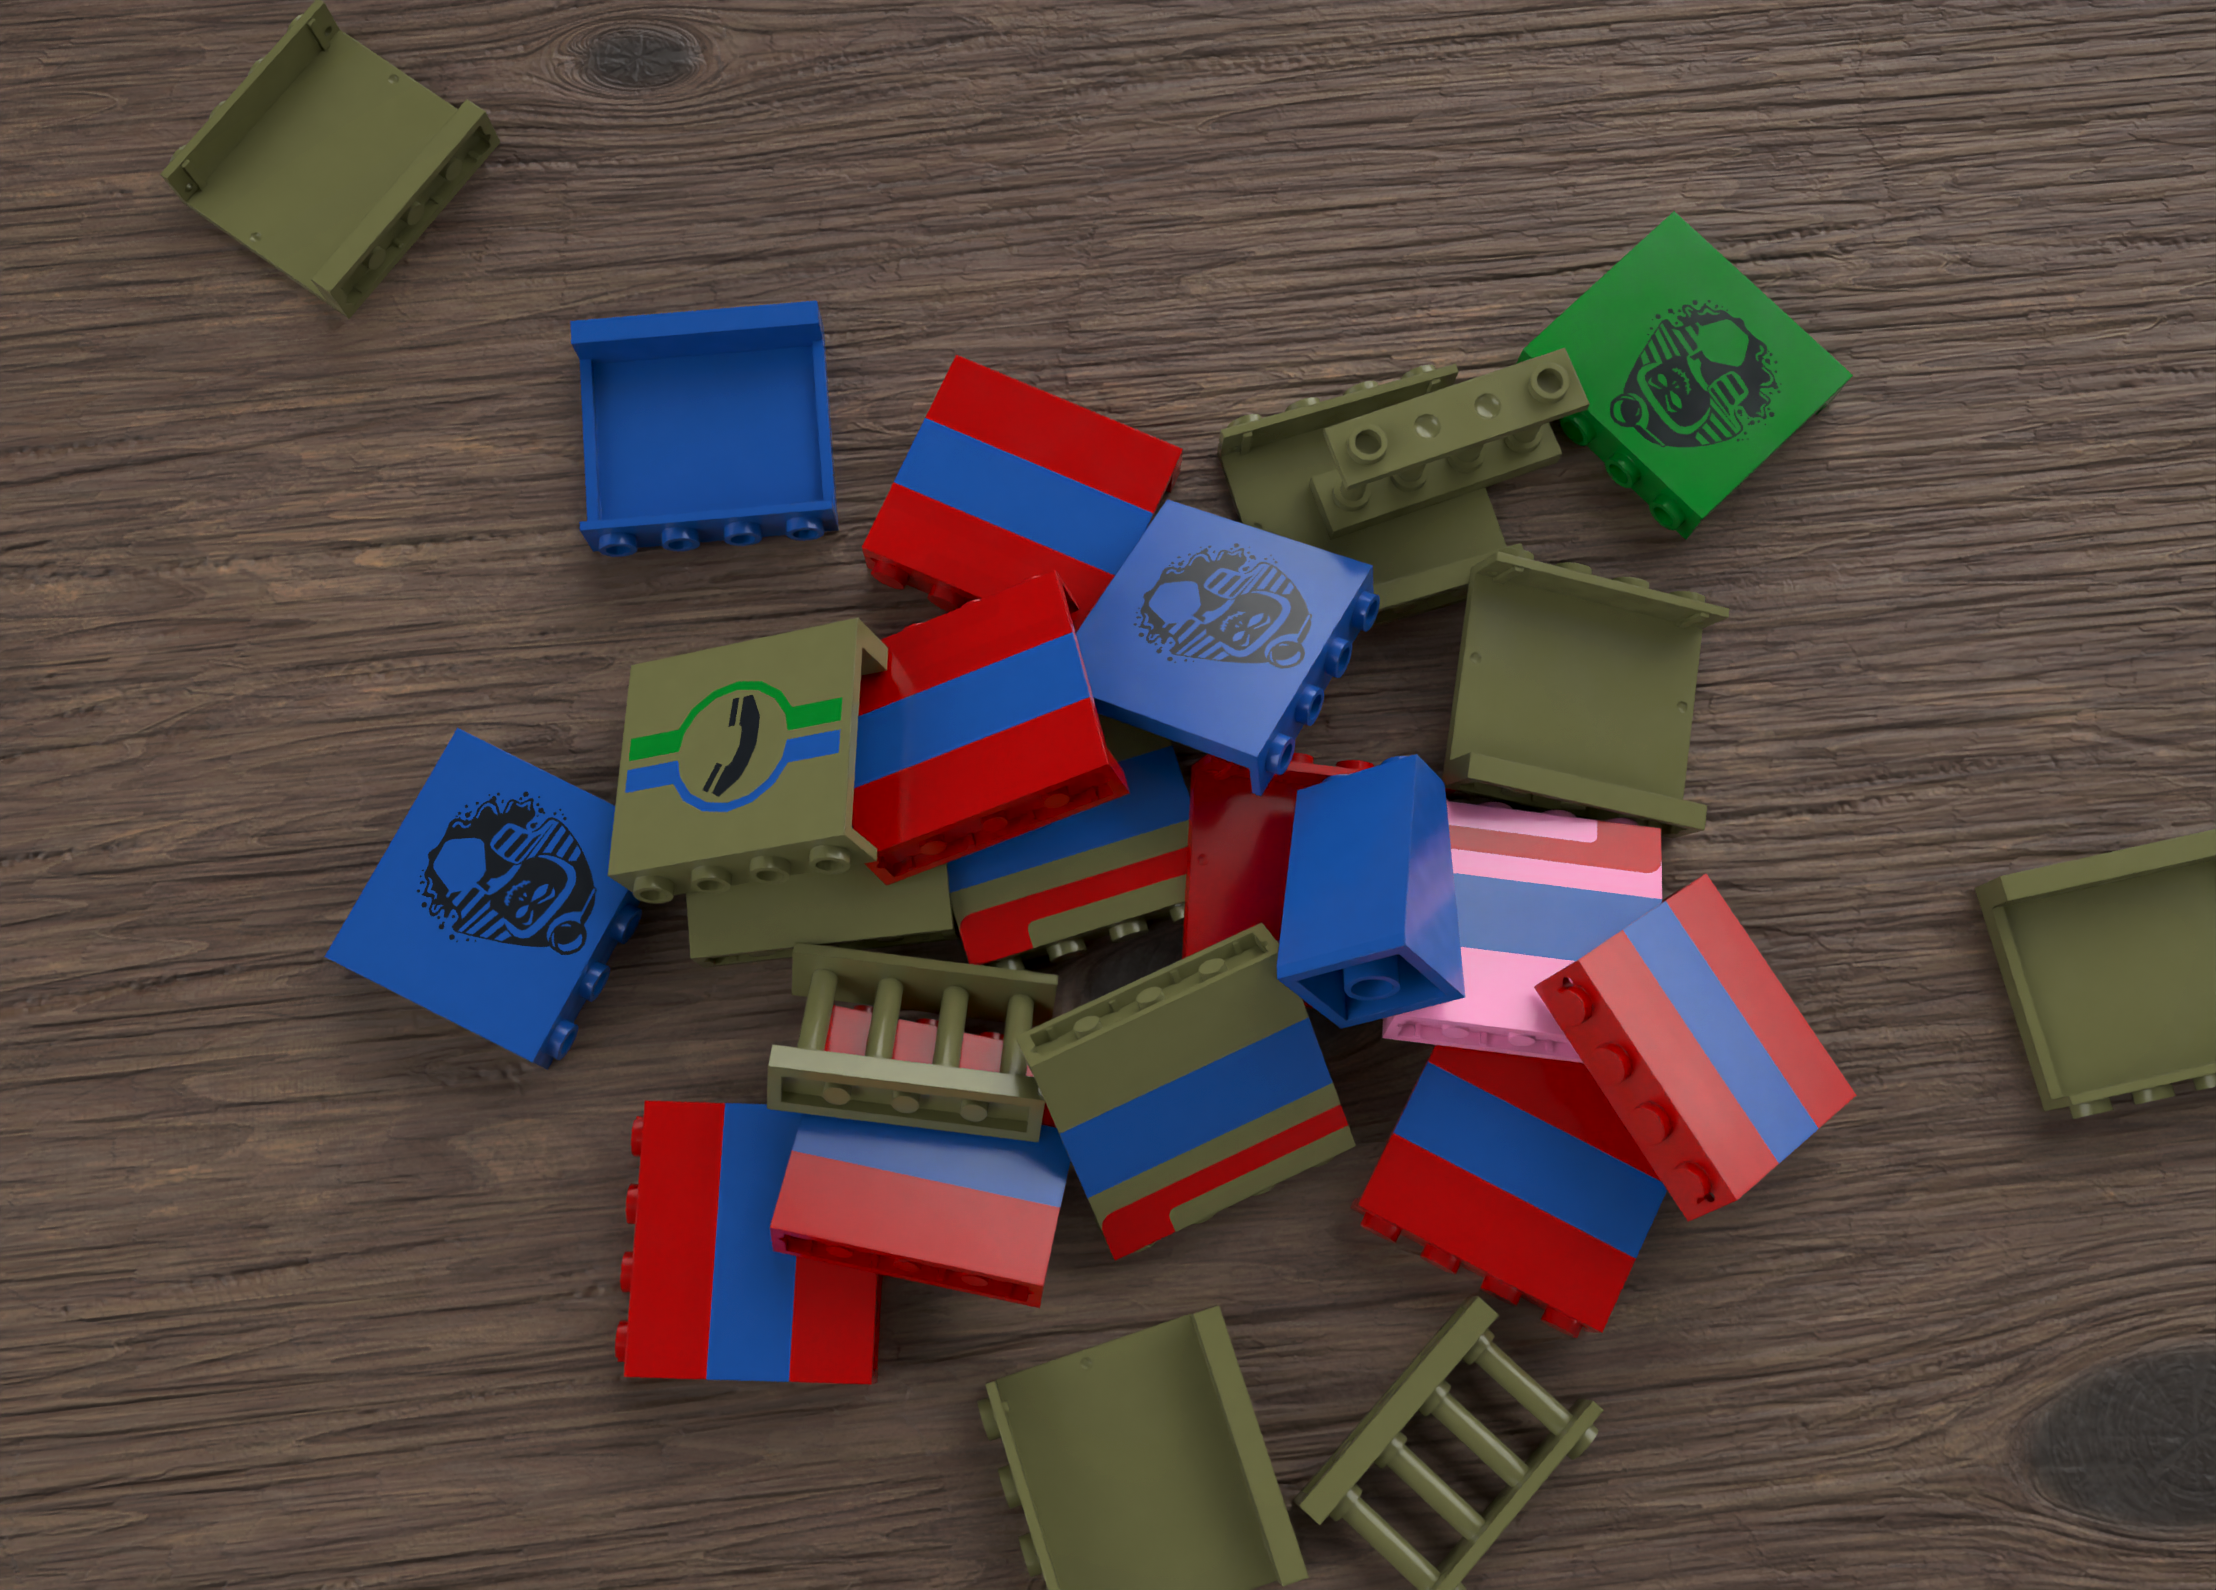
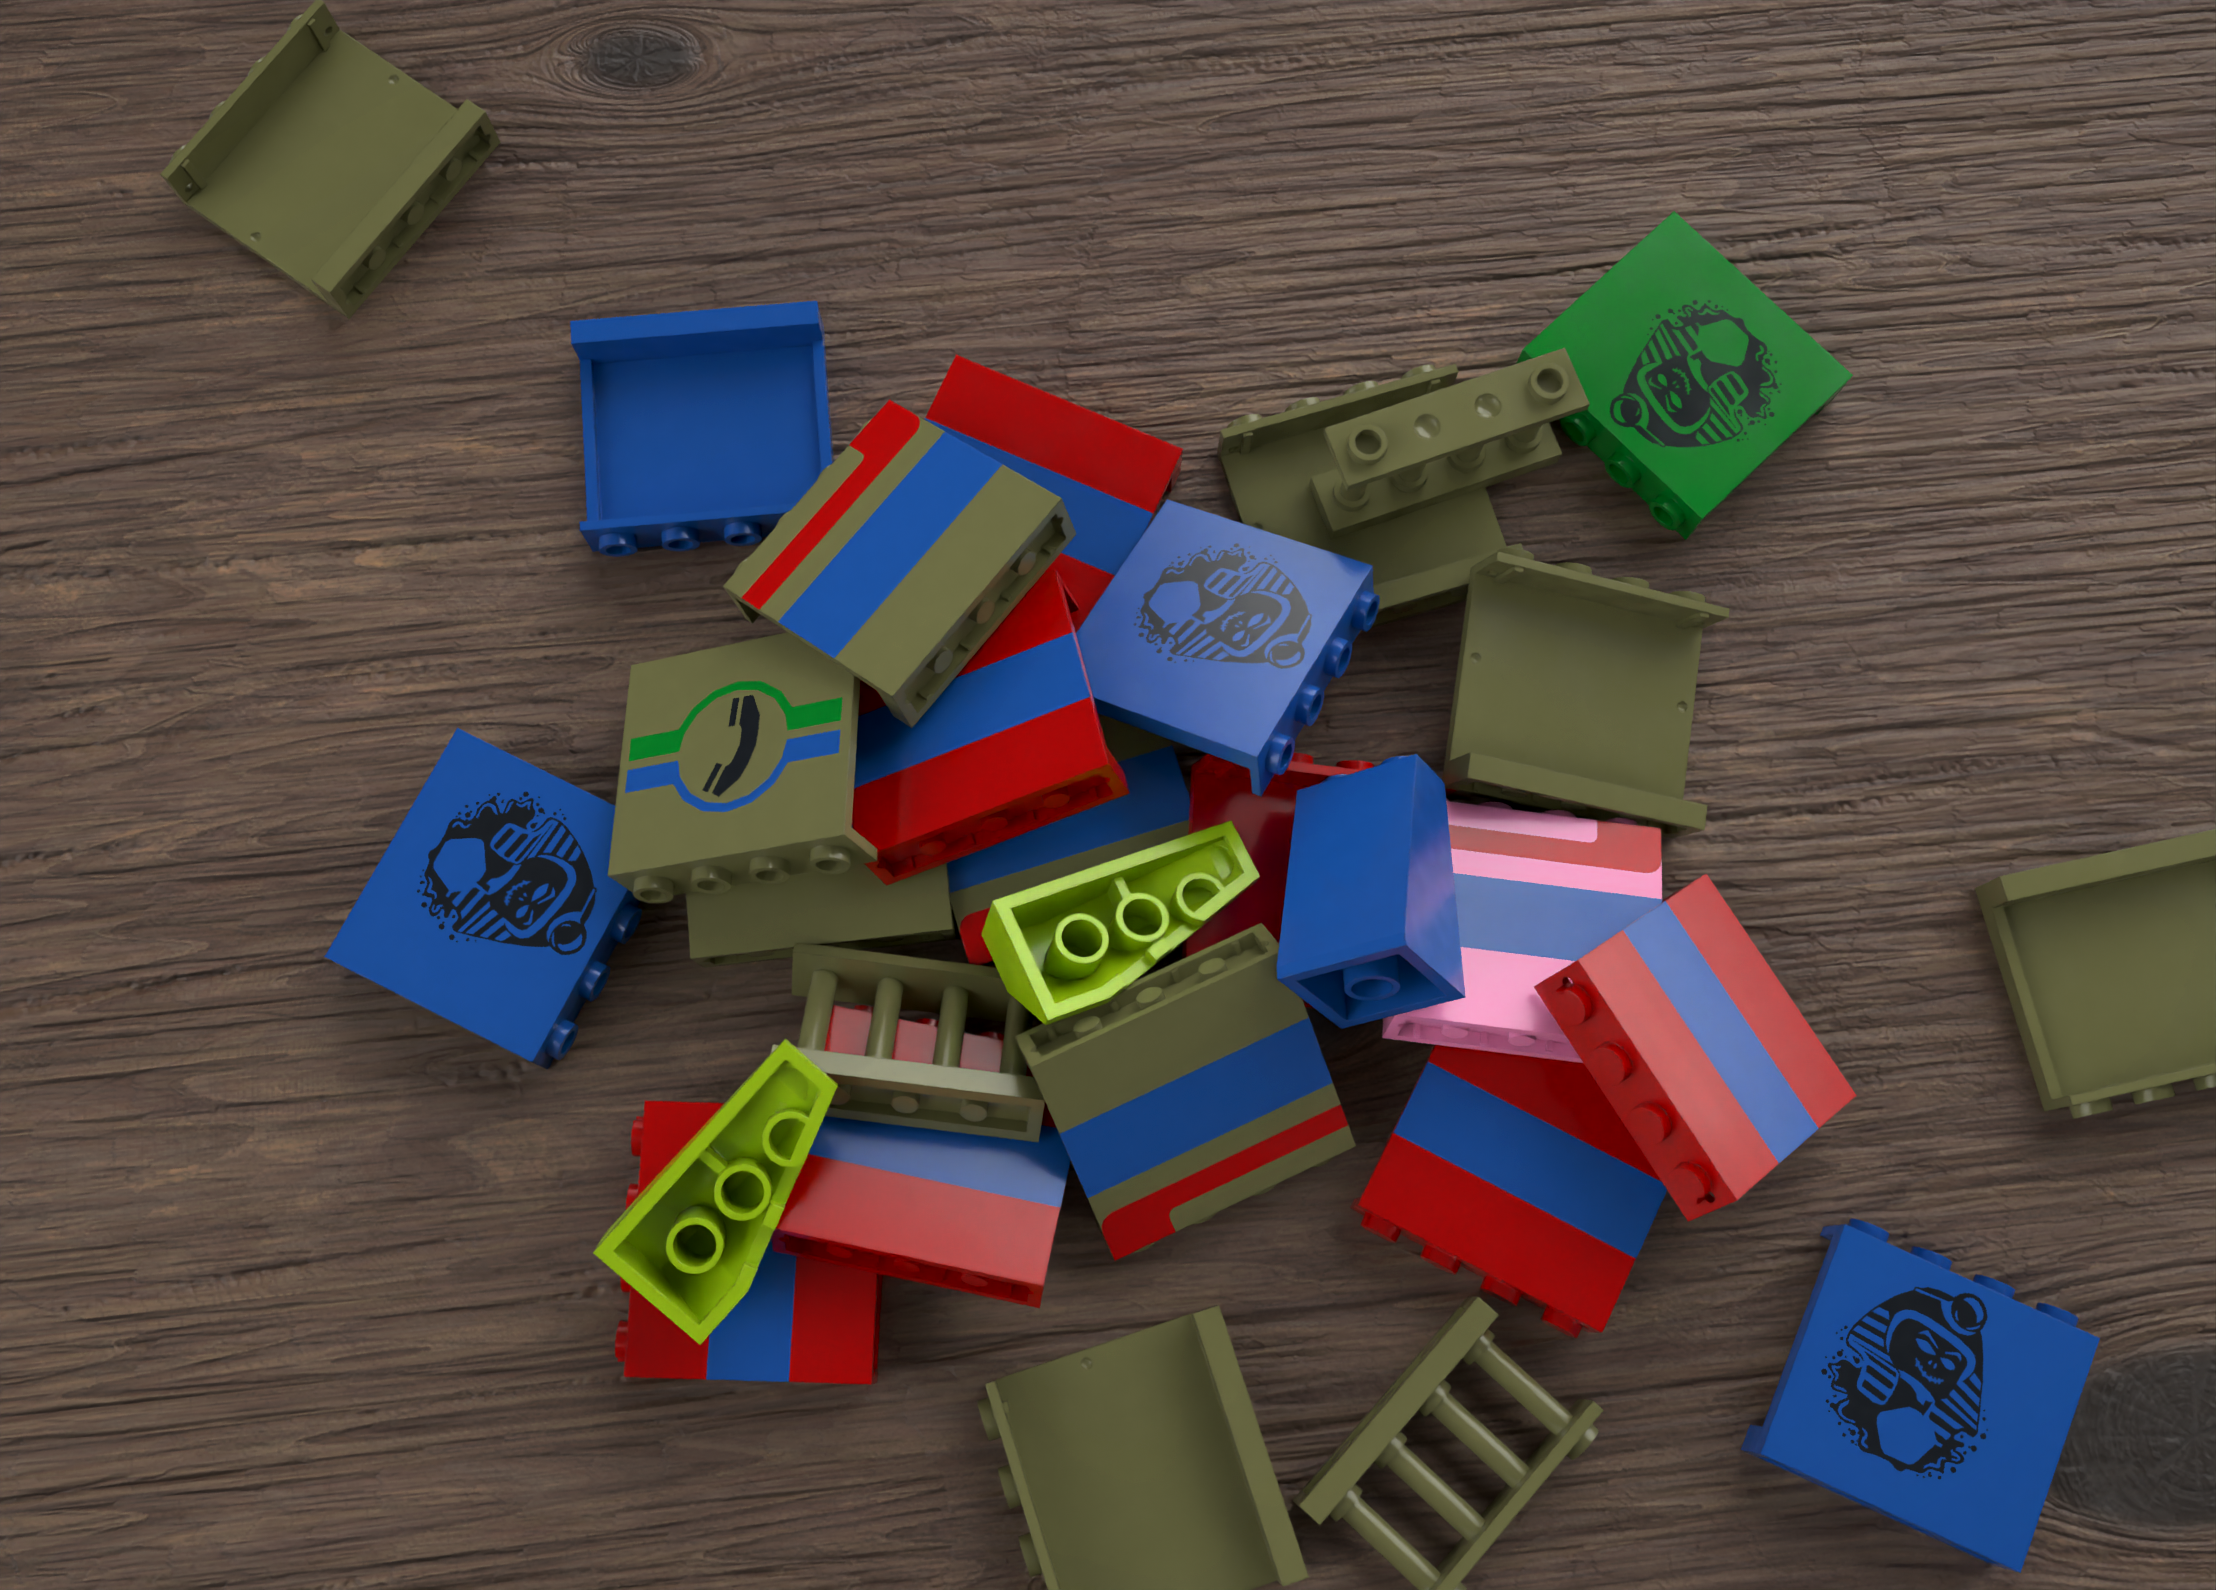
none -> lime wedge [593,1038,838,1345]
none -> olive panel [723,399,1076,728]
none -> lime wedge [981,821,1260,1025]
none -> blue panel [1741,1219,2100,1573]

